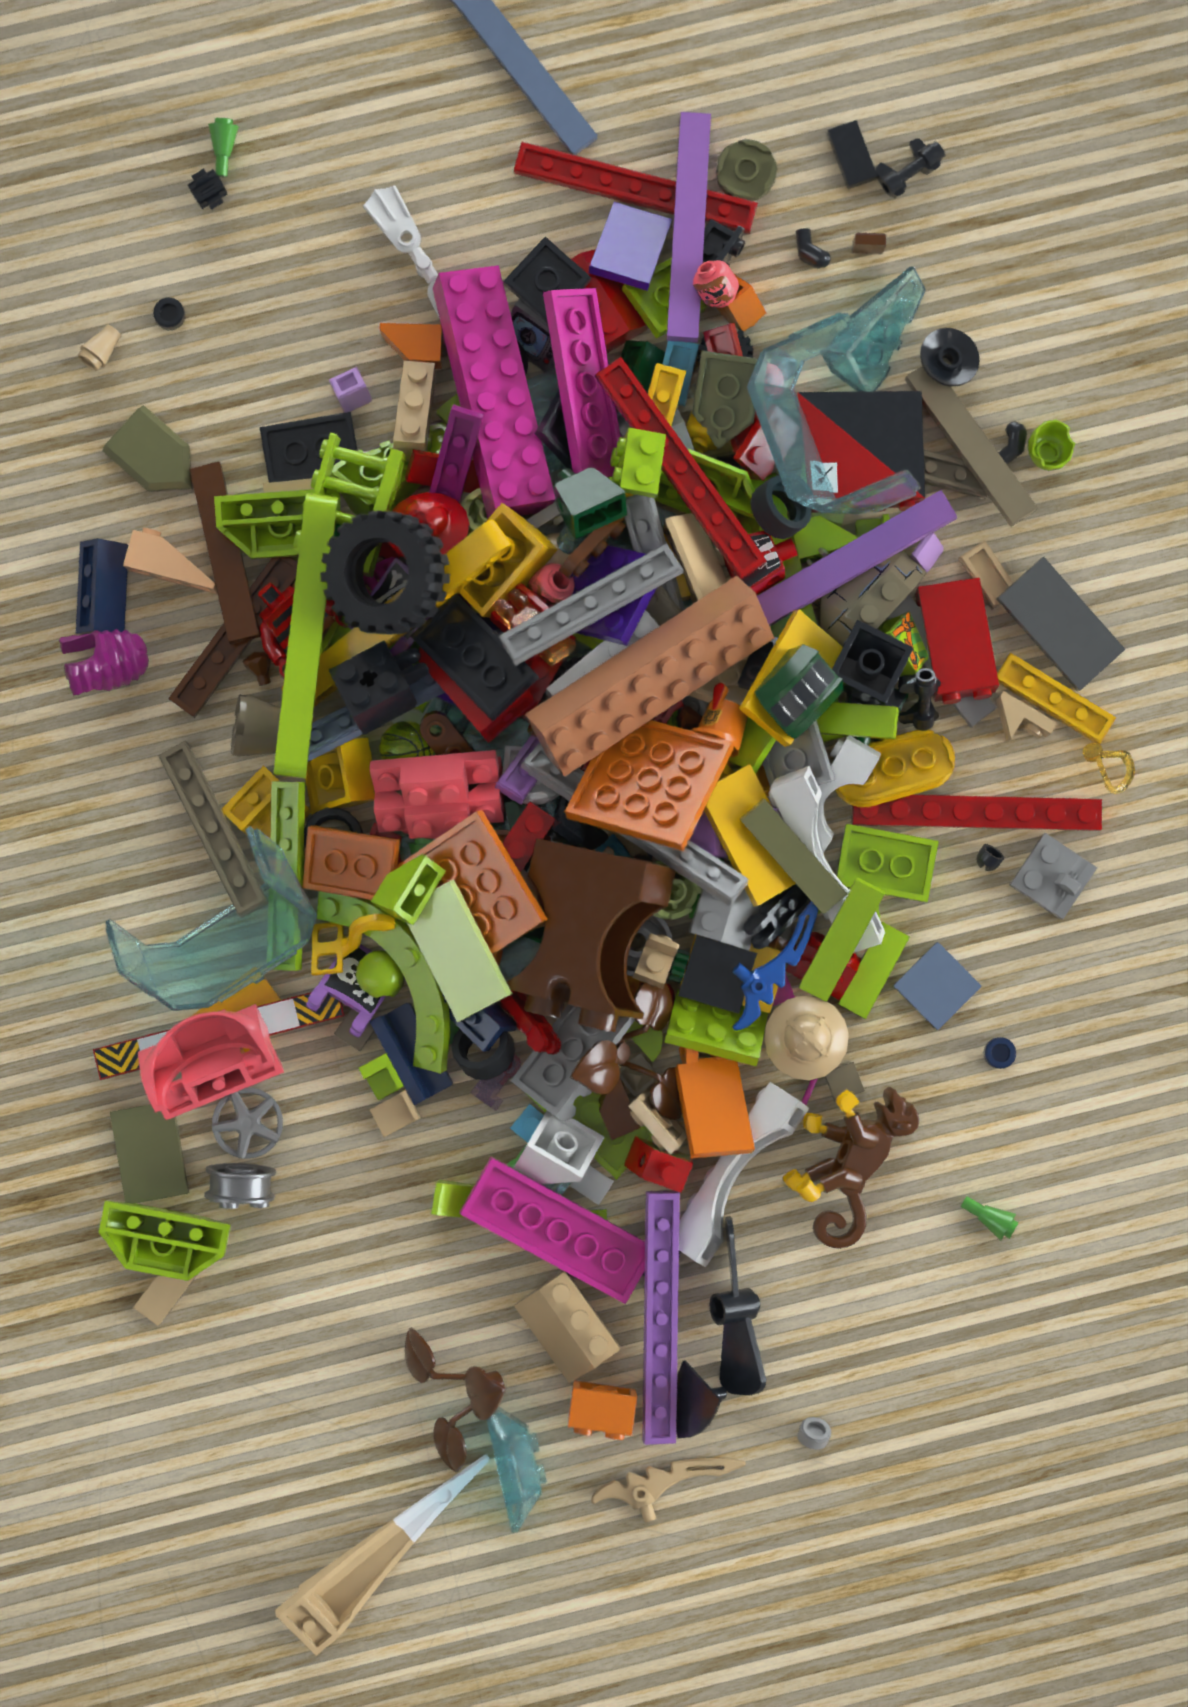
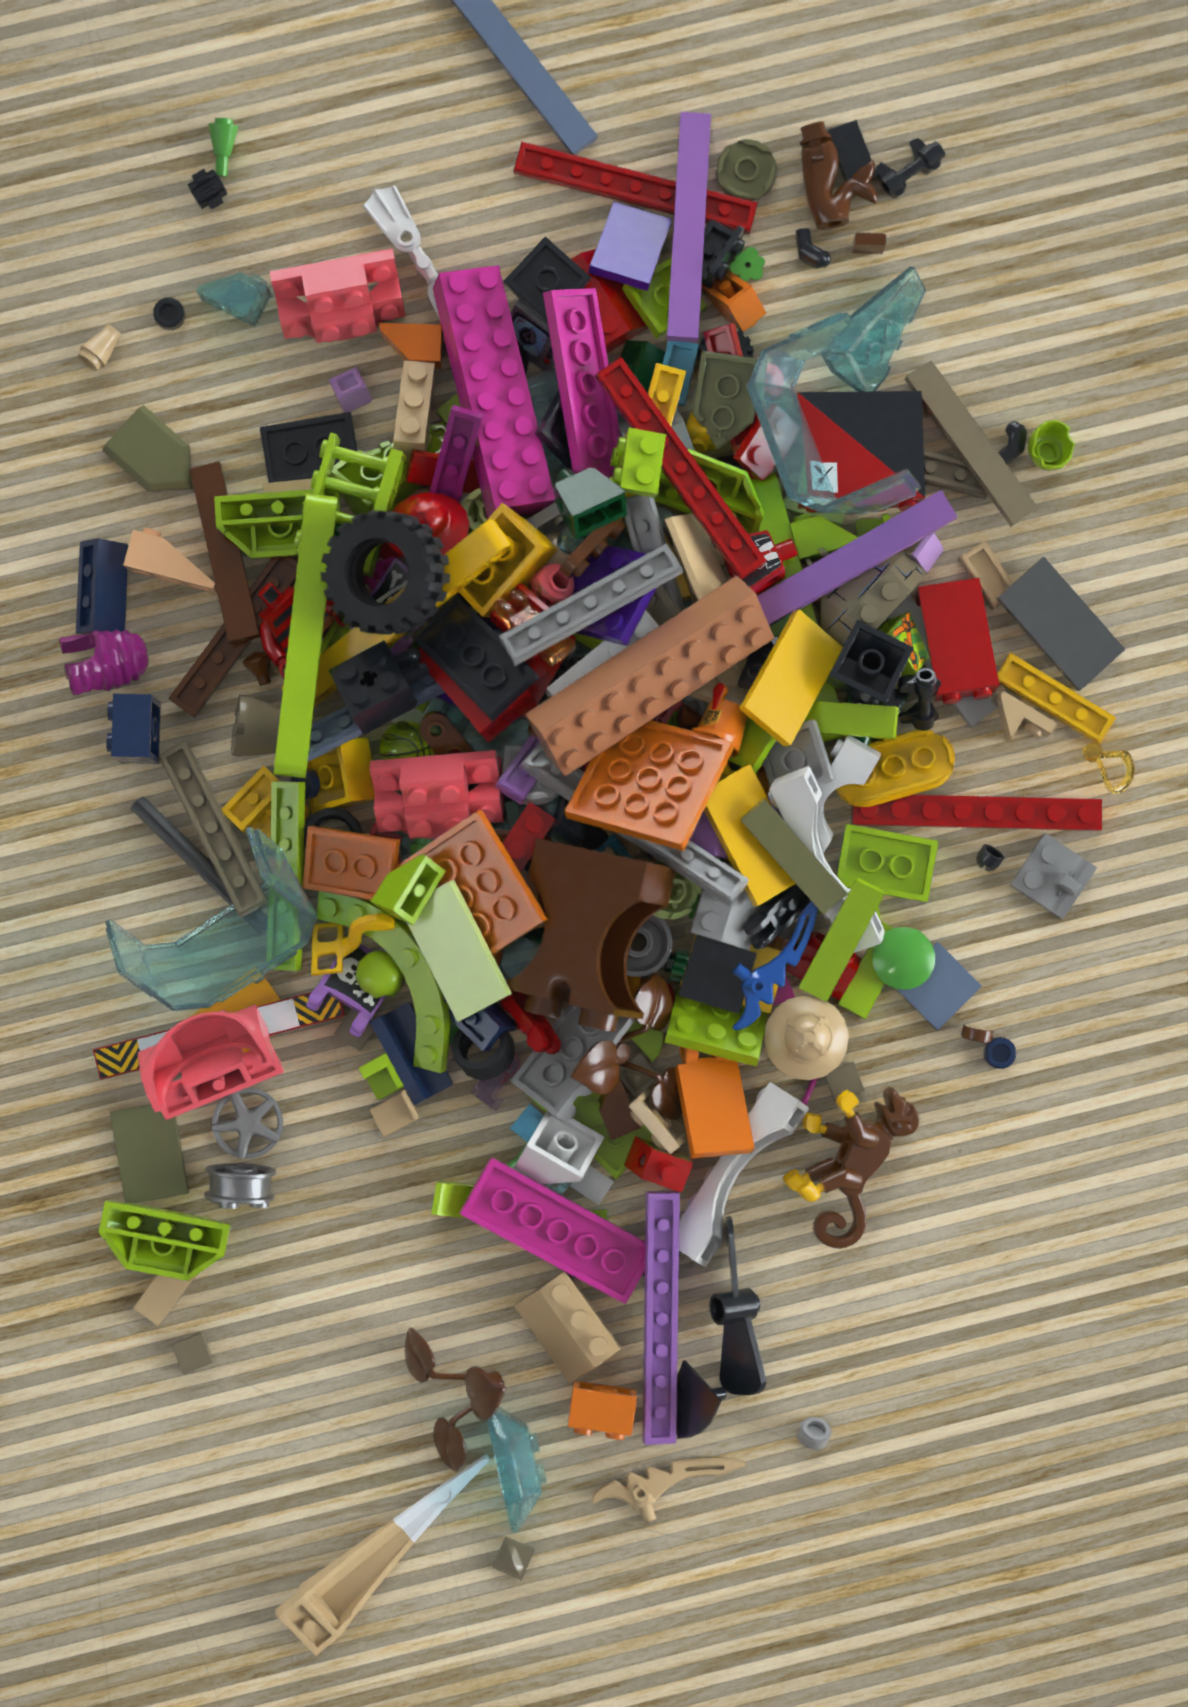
tan bracket [633,934,679,989] -> none
coral head [693,260,739,308] -> none
black tyre [751,475,812,539] -> none
dark green slope [755,644,843,739] -> none
black dish [920,328,980,387] -> none
bright green cone [961,1196,1019,1241] -> none
none -> dark blue brick [106,694,161,764]
none -> dark grey axle [131,797,269,935]
none -> dark tan tile [172,1332,214,1374]
none -> clear light blue slope [196,272,272,327]
none -> coral piece [270,248,406,343]
none -> dark blue tile [291,768,320,800]
none -> dark tan tile [492,1536,534,1581]
none -> bright green plant [730,247,765,282]
none -> reddish brown piece [800,121,877,231]
none -> bright green dish [872,927,935,990]
none -> reddish brown tile [961,1025,994,1043]

